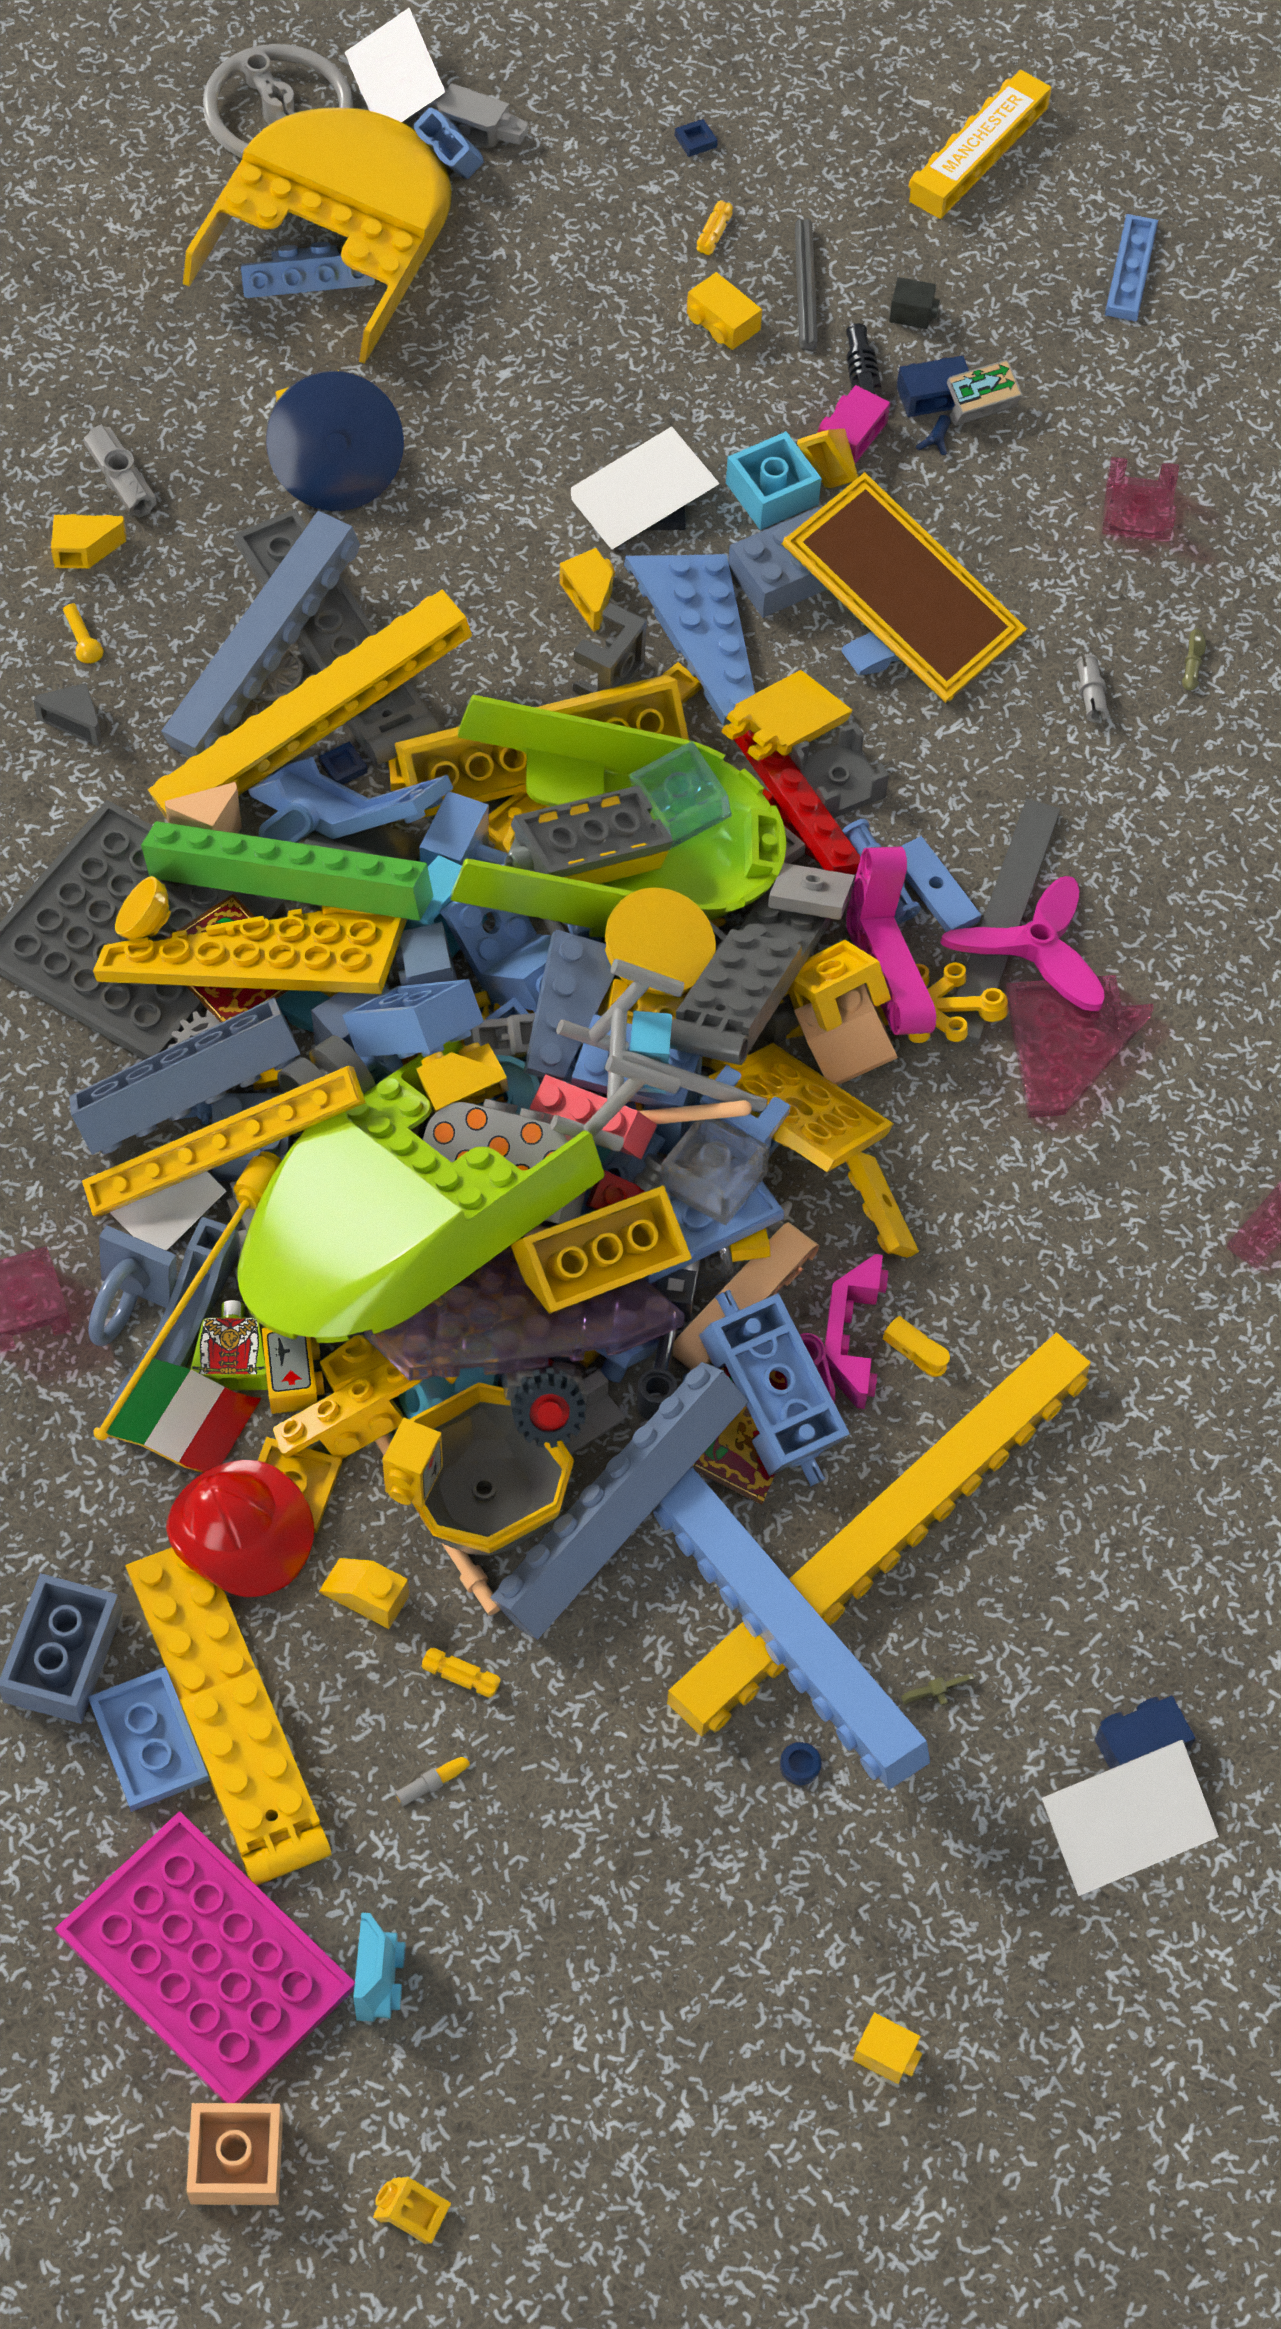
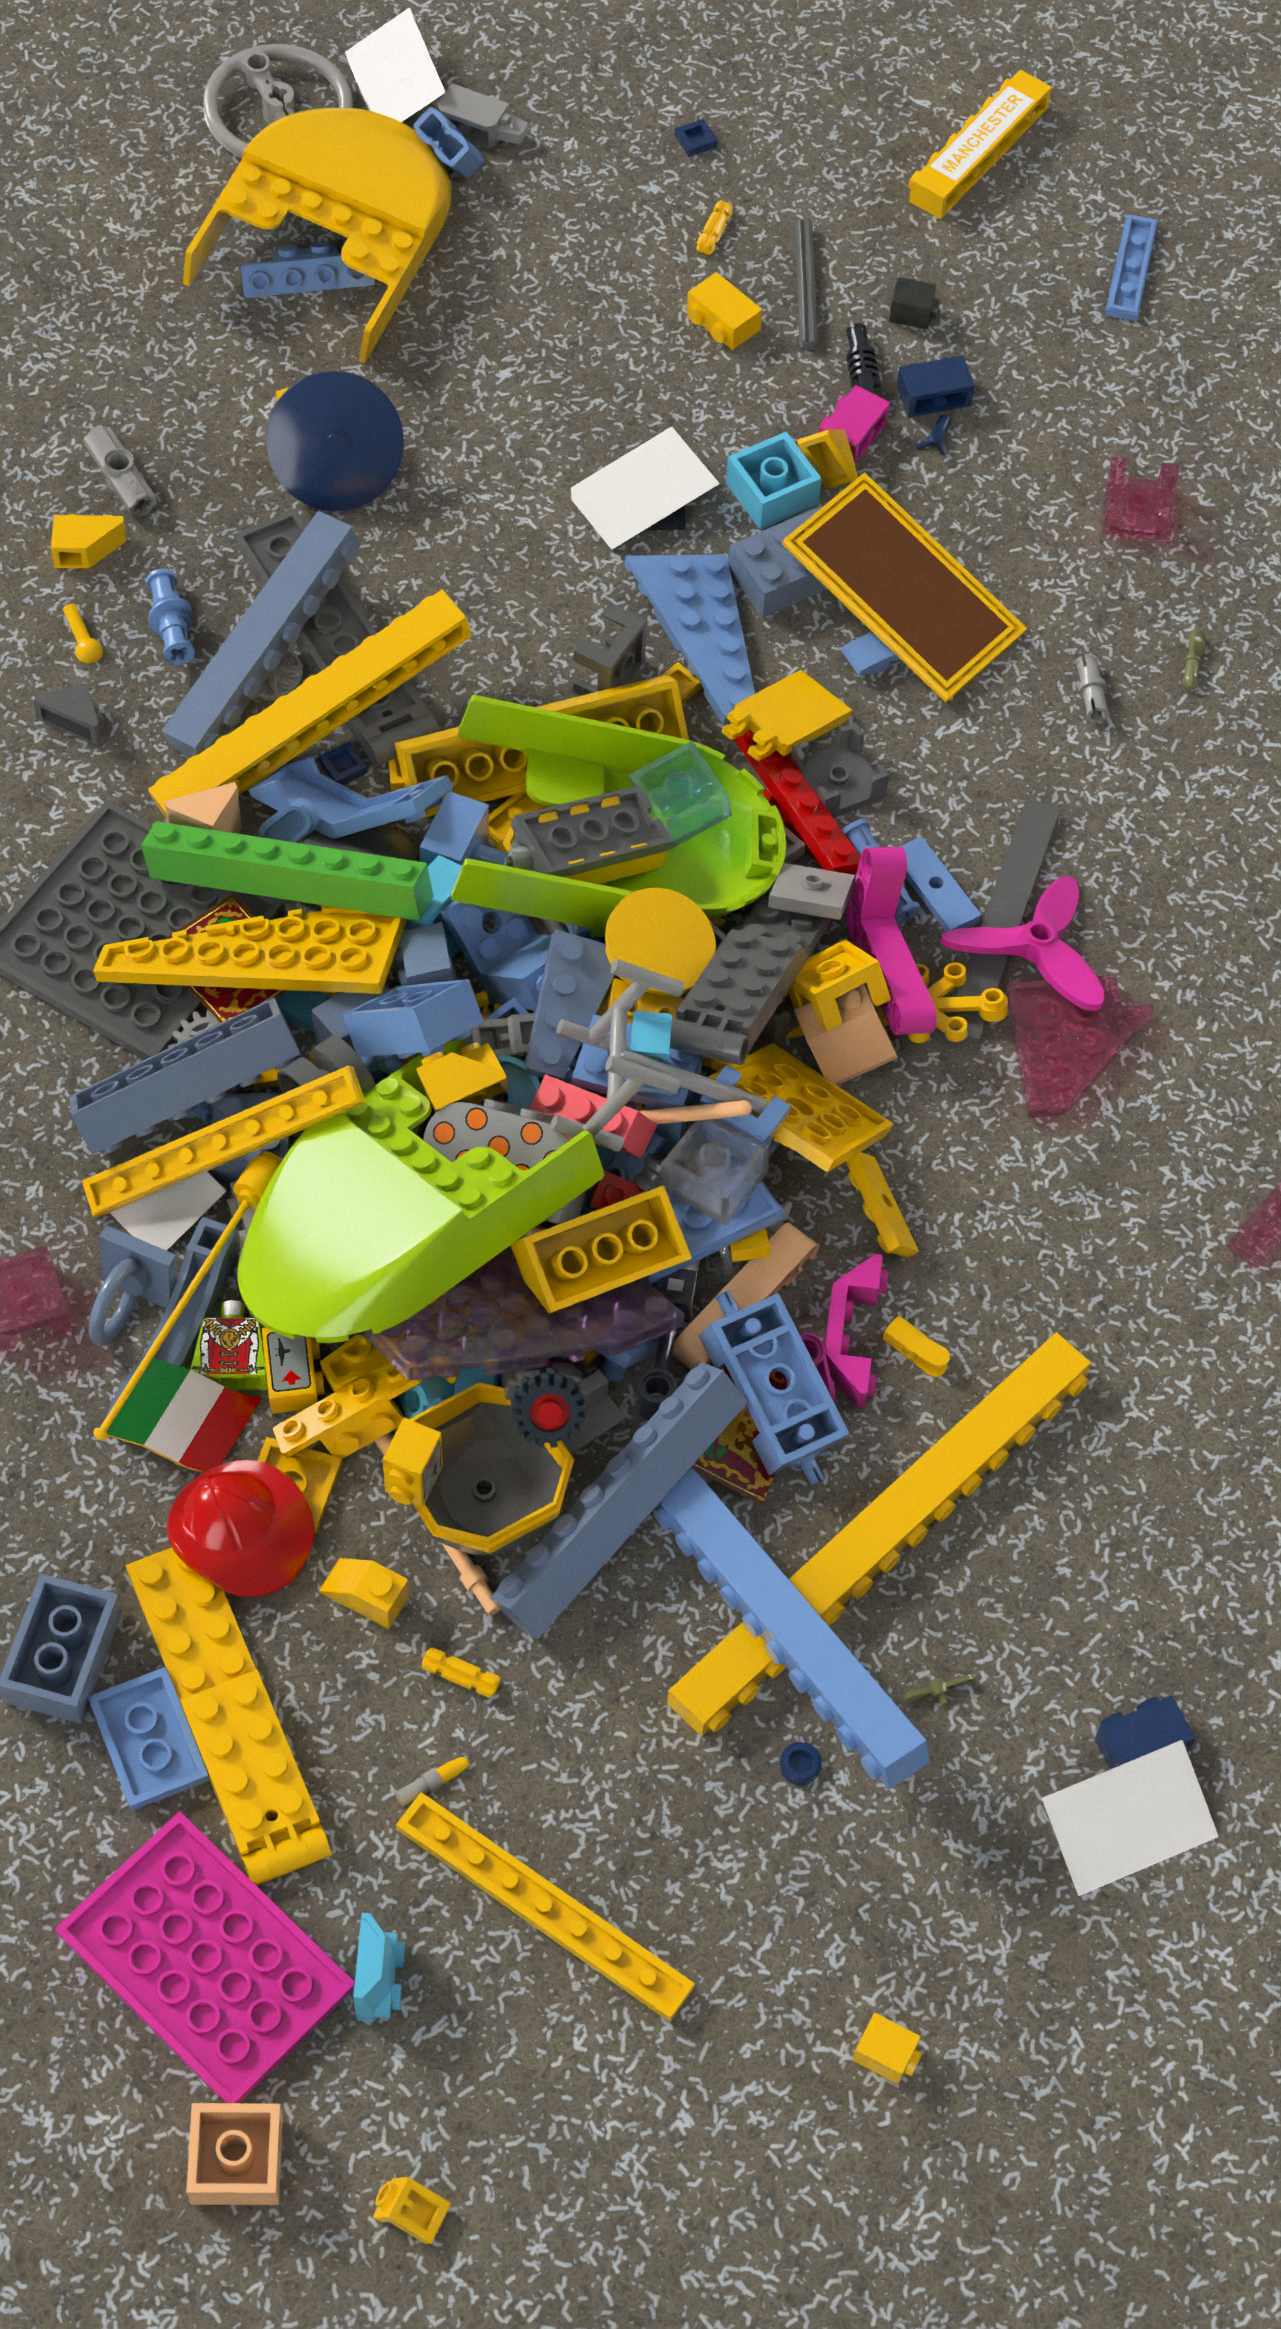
yellow piece [115,876,171,940] -> none
yellow slope [559,548,615,632] -> none
panel [947,360,1022,426] -> none
none -> medium blue piece [146,569,195,665]
none -> yellow plate [396,1792,695,2022]

